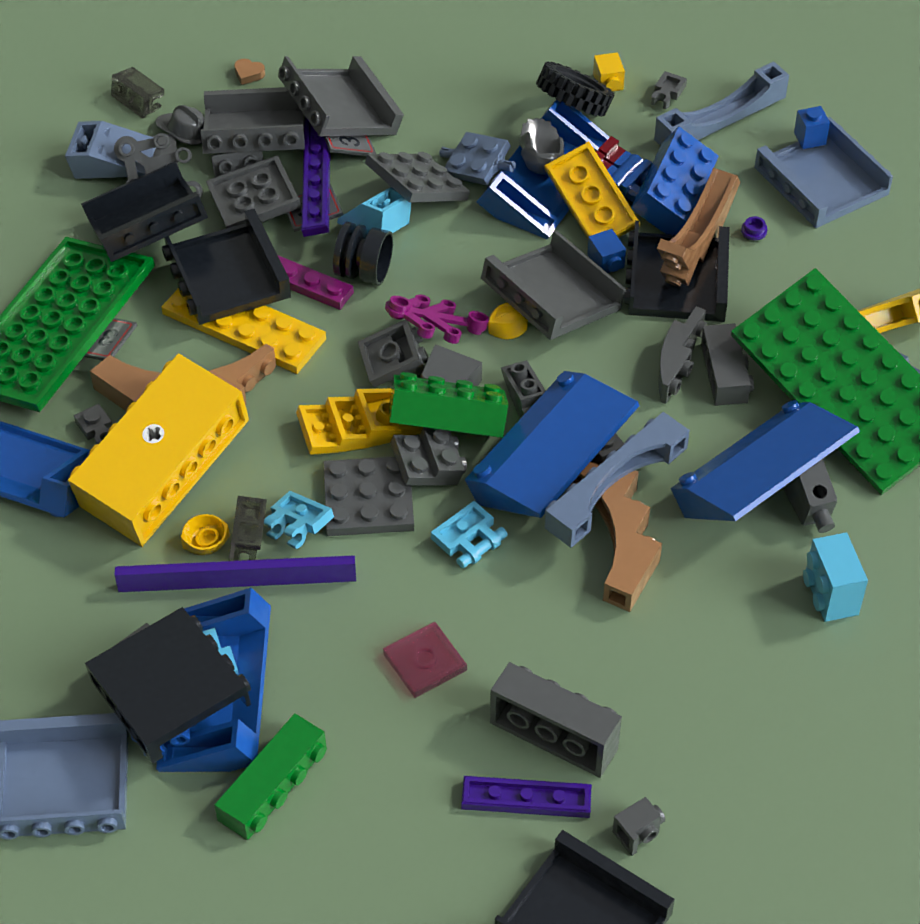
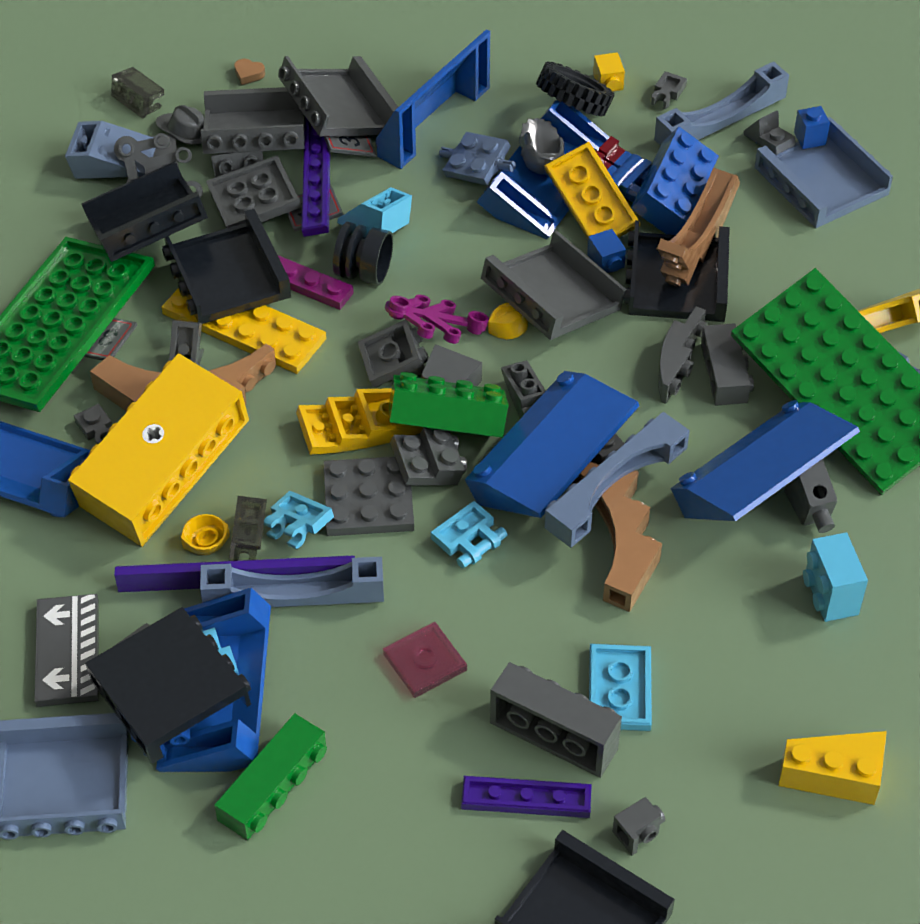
dark grey plate [365,152,470,202] -> none
dark purple plate [741,216,768,240] -> none
none -> dark grey tile [35,594,99,707]
none -> dark grey slope [169,320,204,365]
none -> sand blue arch [200,557,384,607]
none -> blue slope [376,29,490,169]
none -> medium azure tile [589,644,652,731]
none -> dark grey slope [744,110,796,155]
none -> yellow wedge [778,731,887,805]

